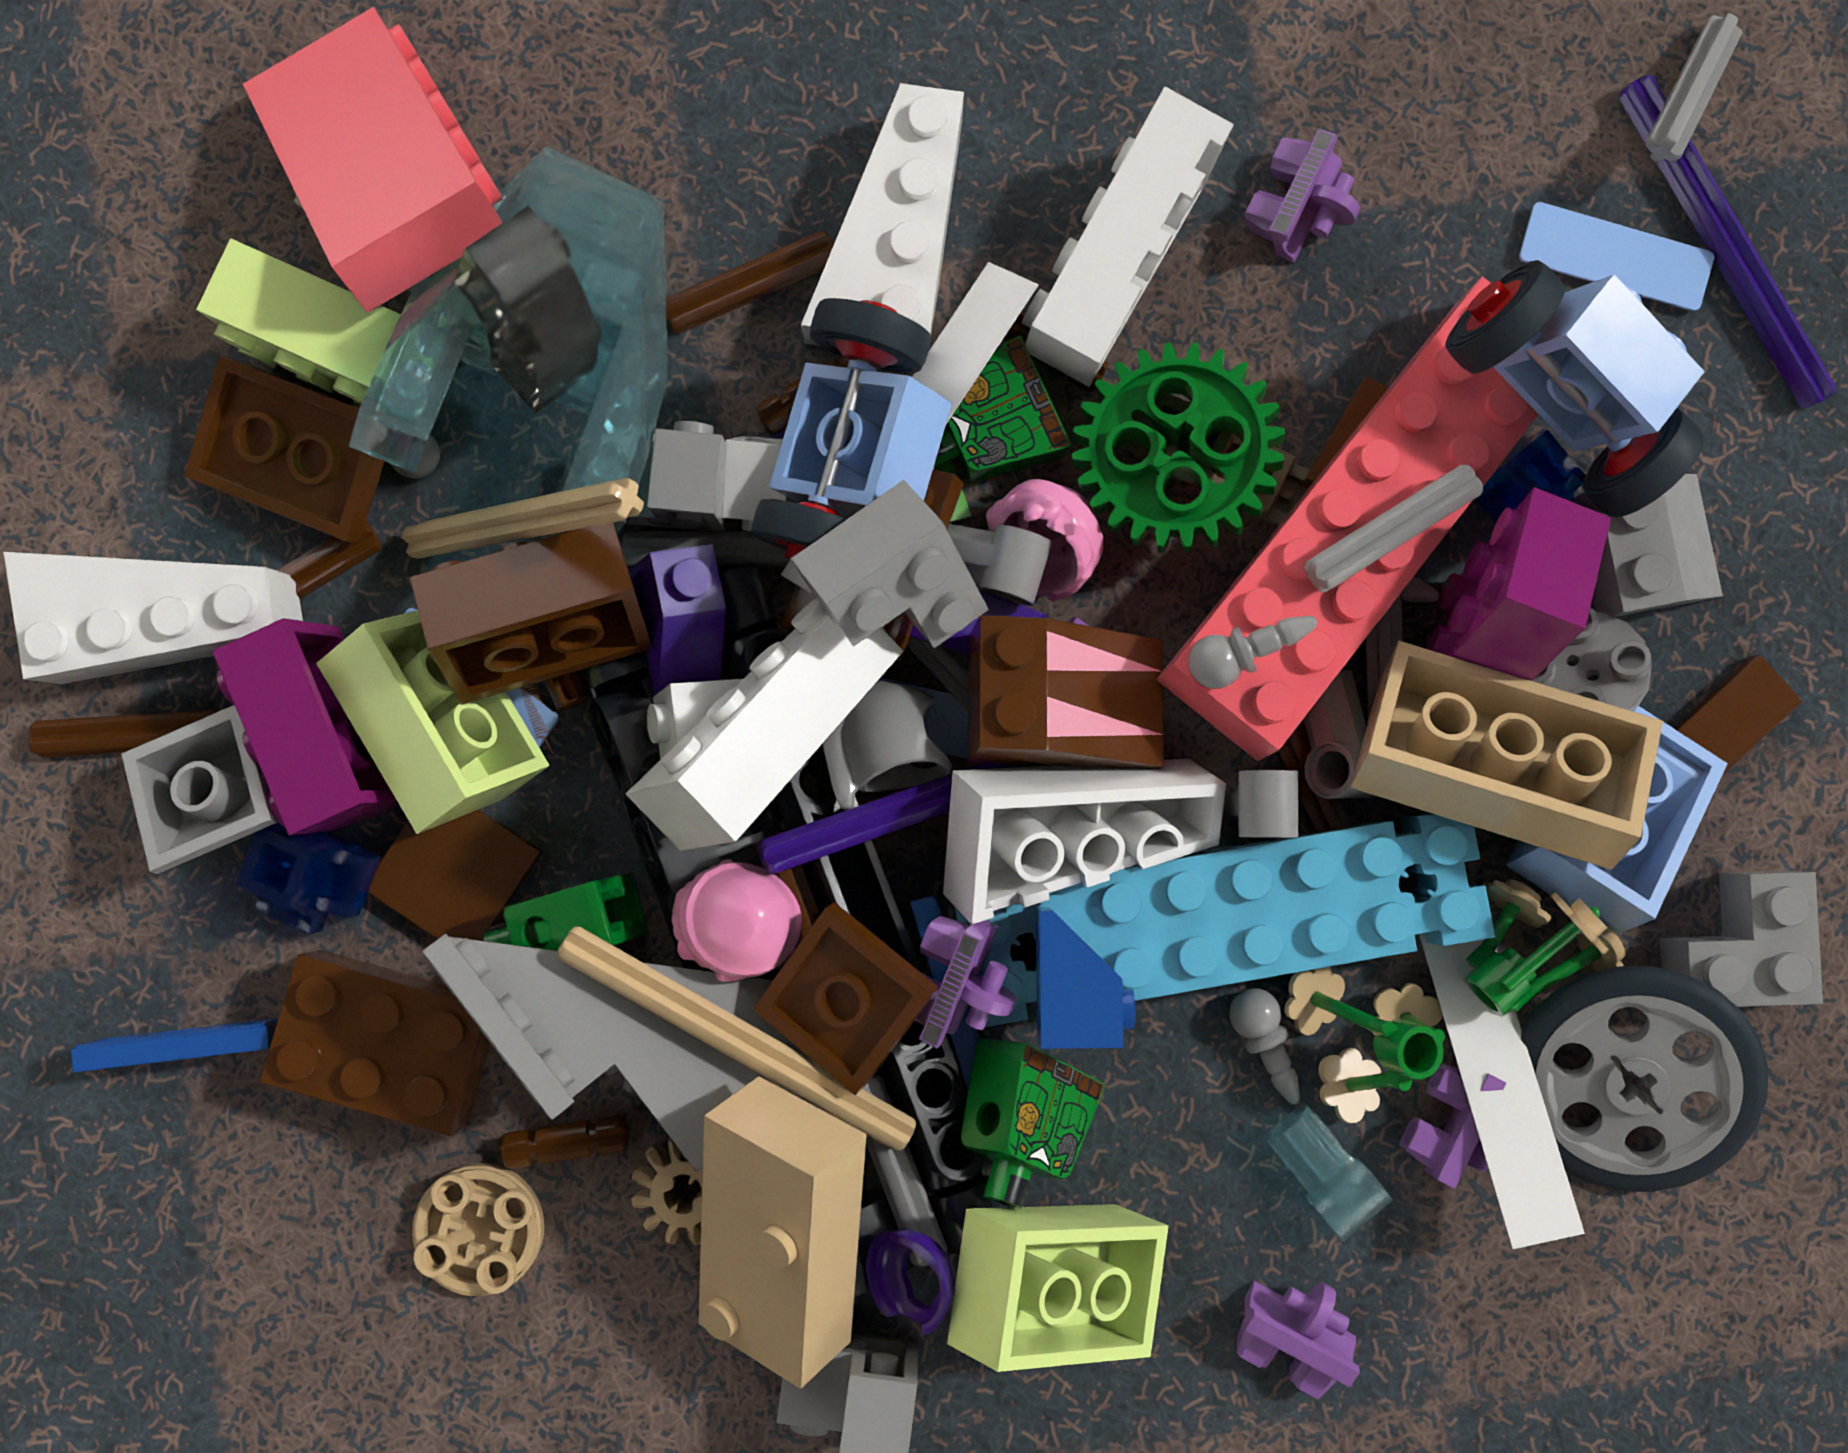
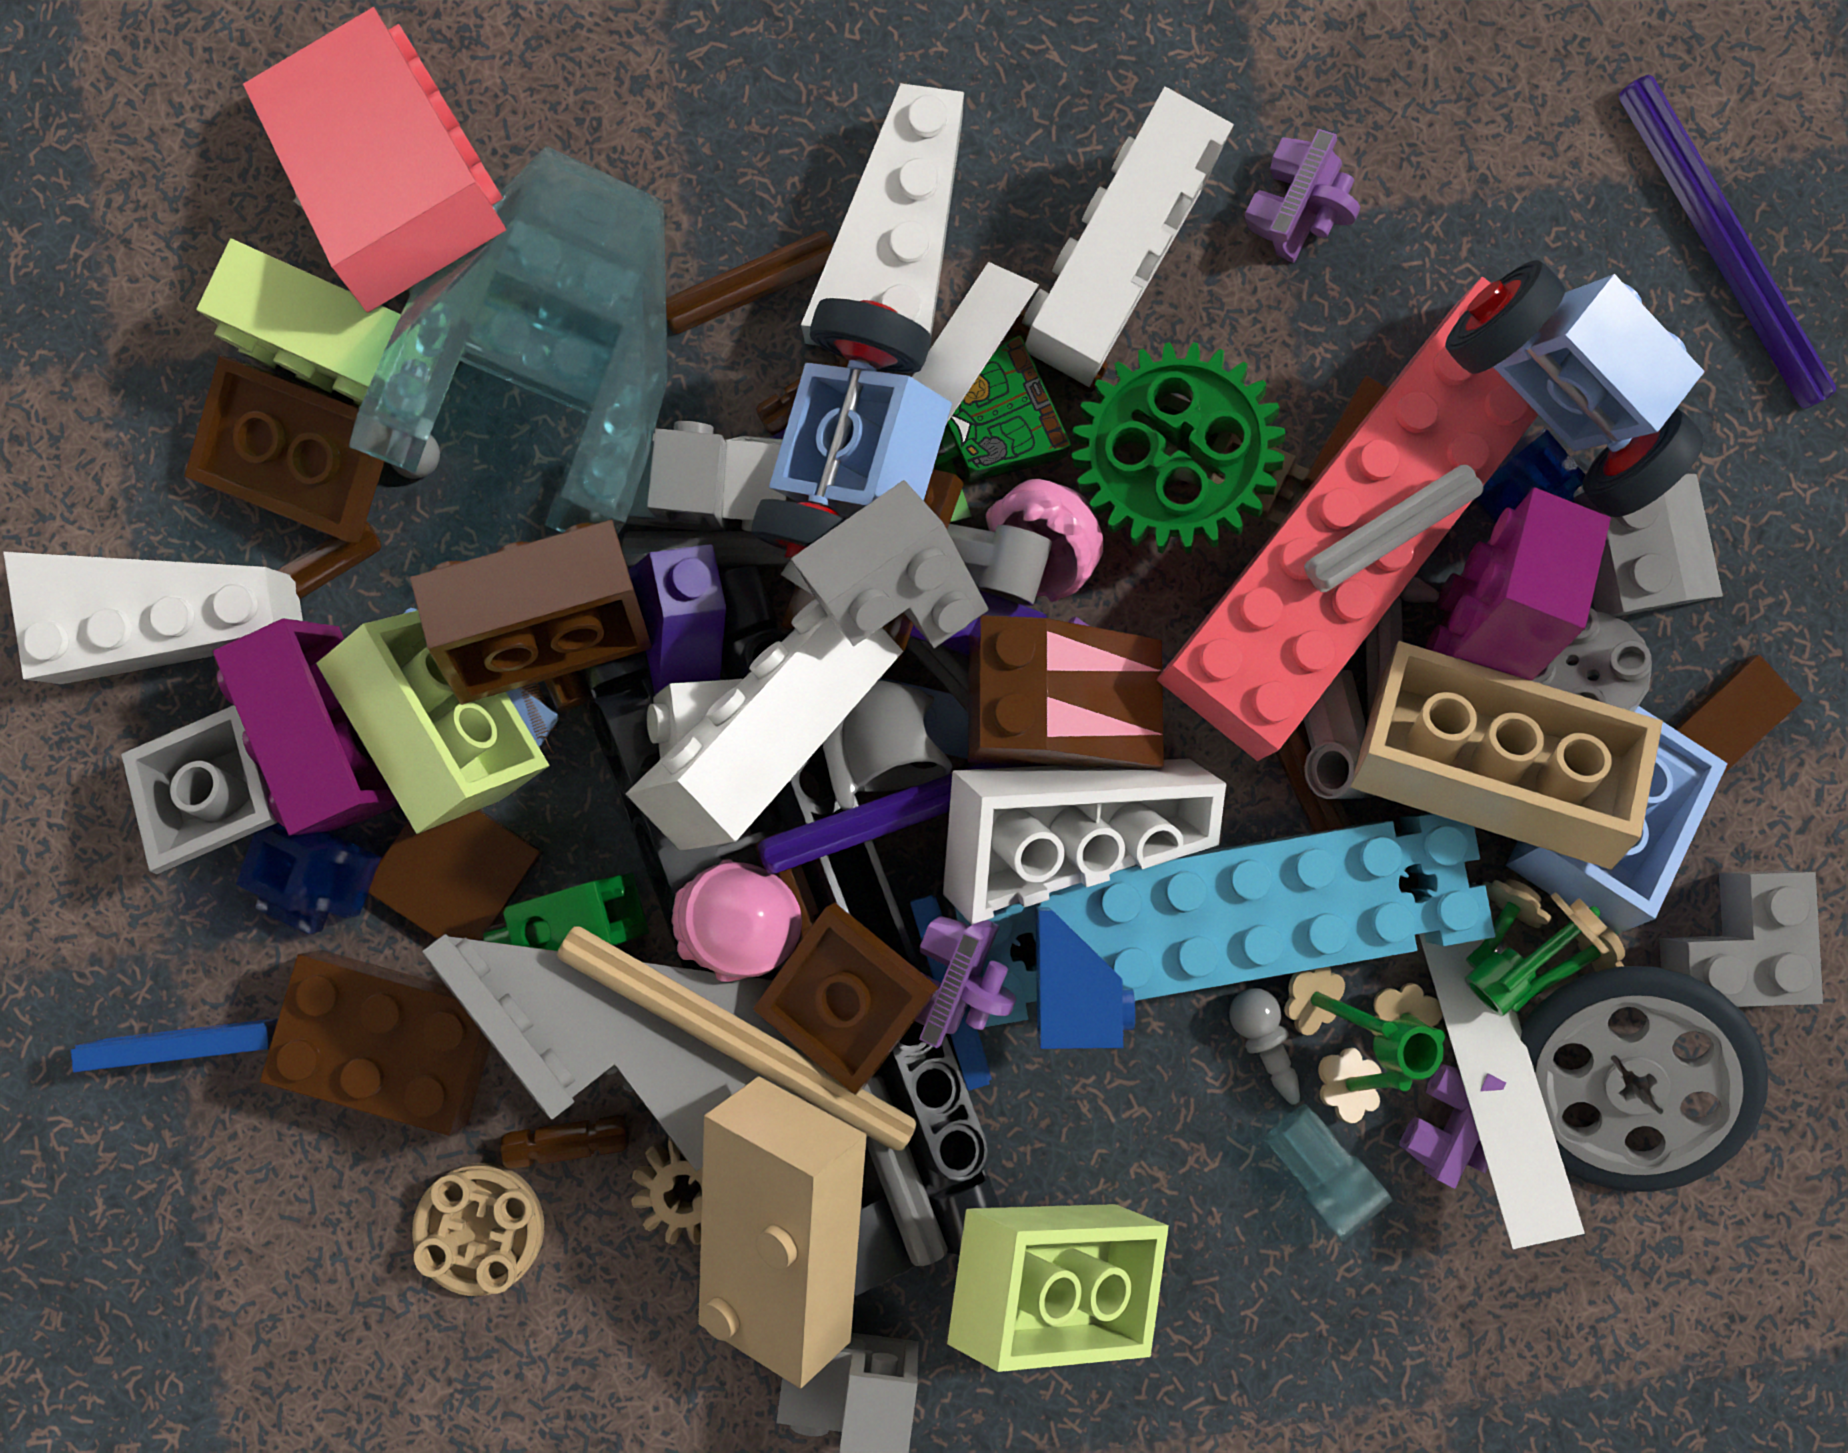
reddish brown axle [28,709,217,757] -> none
tan axle [401,478,644,559] -> none
clear smoke brick [454,205,602,414] -> none
dark purple piece [865,1228,955,1335] -> none
green torso [961,1038,1105,1209] -> none
light grey bar [1188,616,1317,689] -> none
light grey piece [1224,770,1298,838] -> none
medium lavender hips [1237,1281,1360,1399] -> none
light blue piece [1519,202,1714,311] -> none
light grey axle [1645,13,1742,163] -> none

